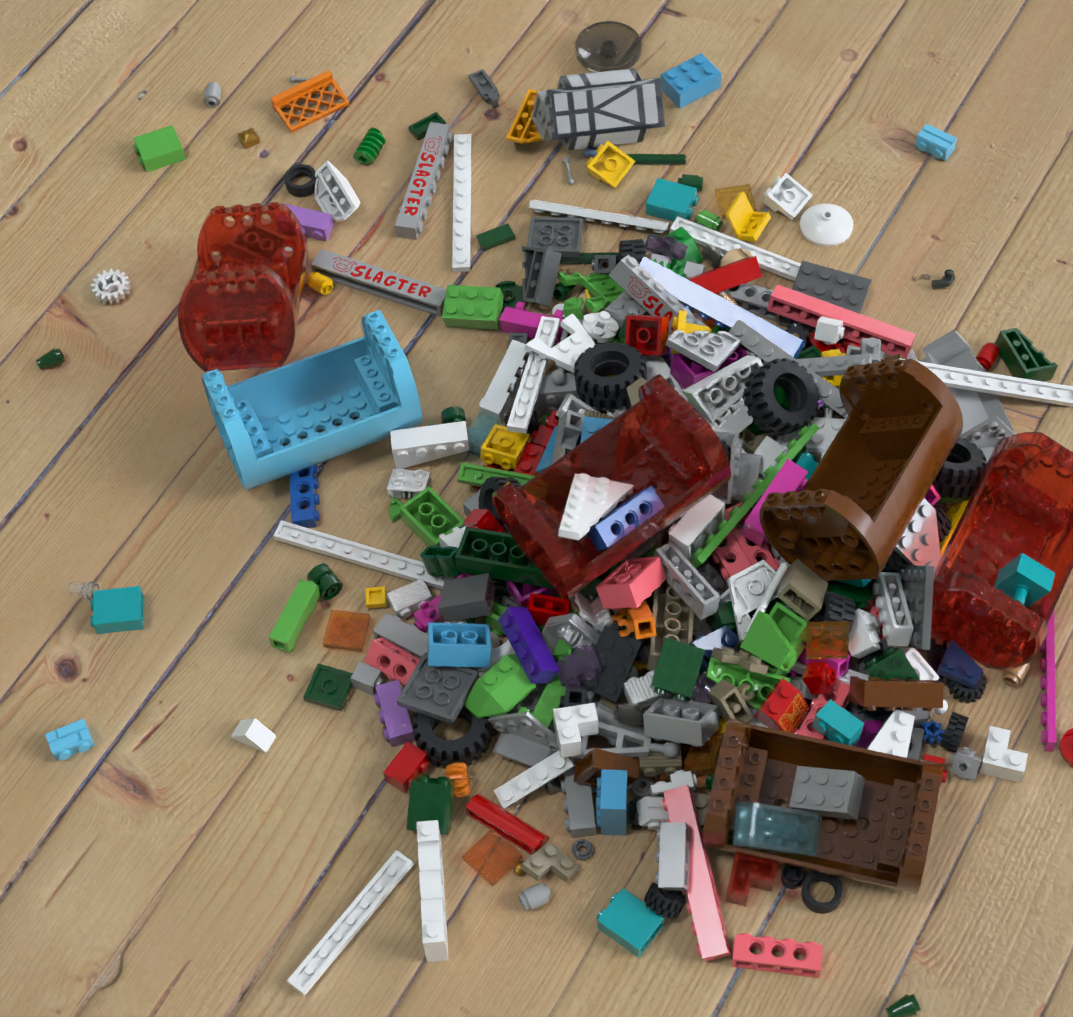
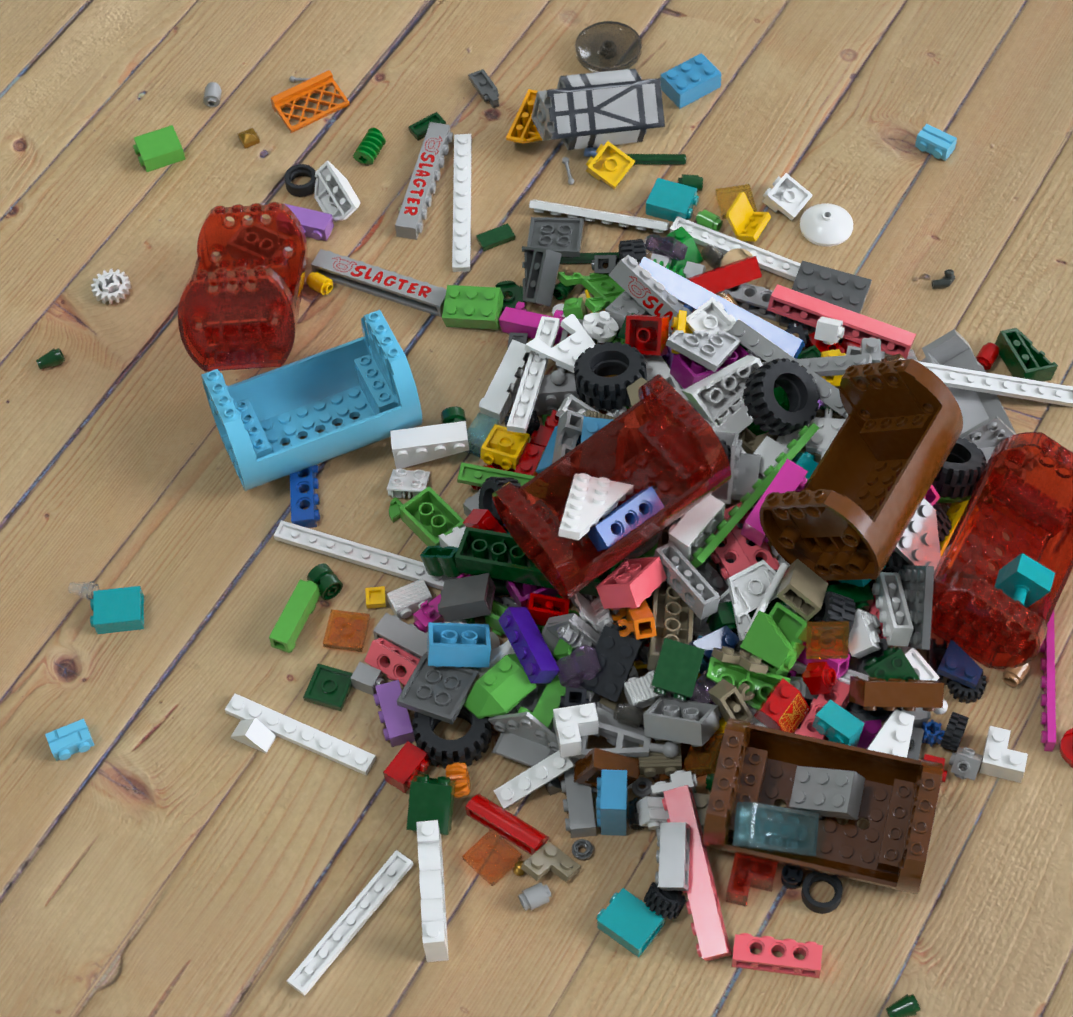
none -> white plate [225,694,376,776]
none -> white plate [686,298,736,334]

